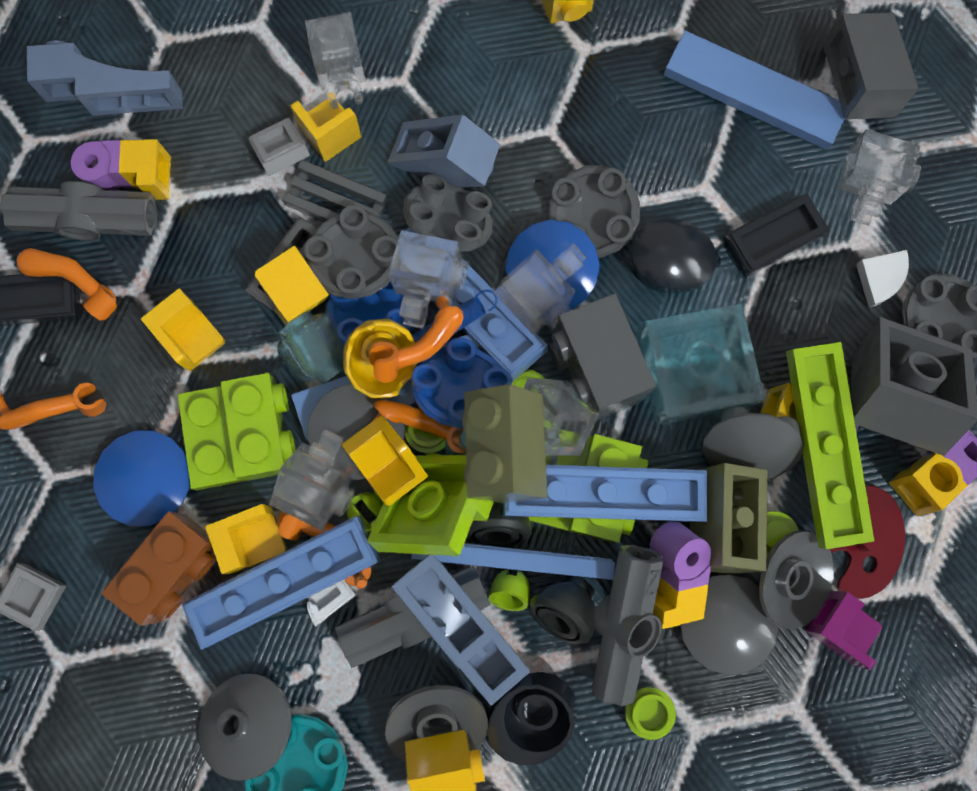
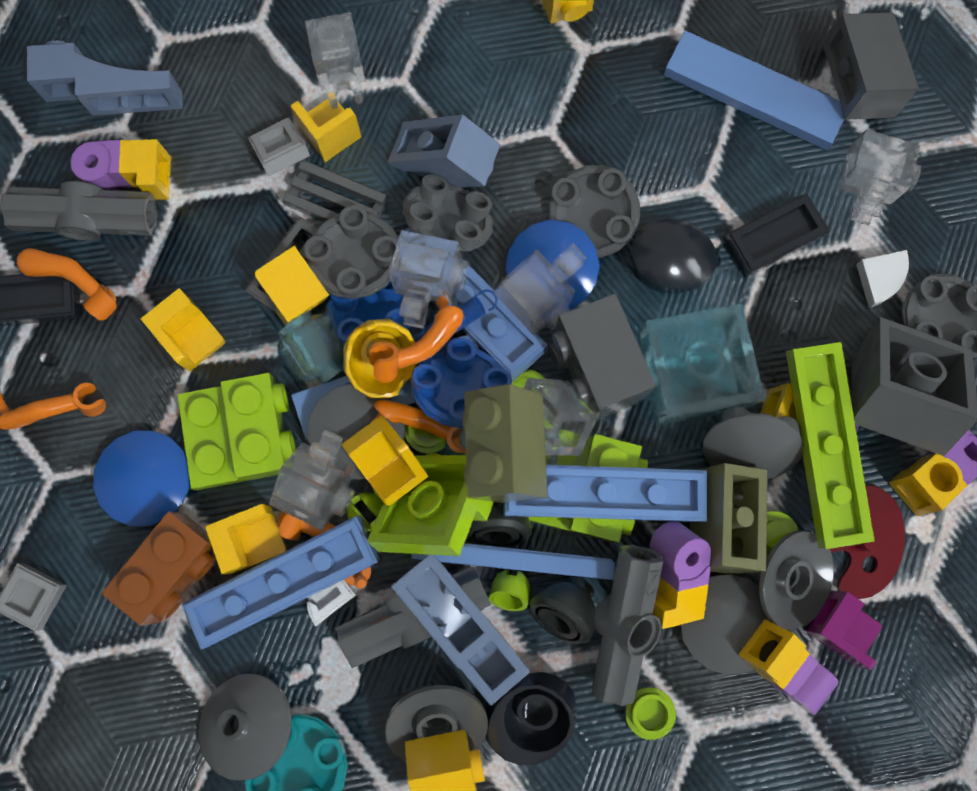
none -> leg [738,619,839,715]

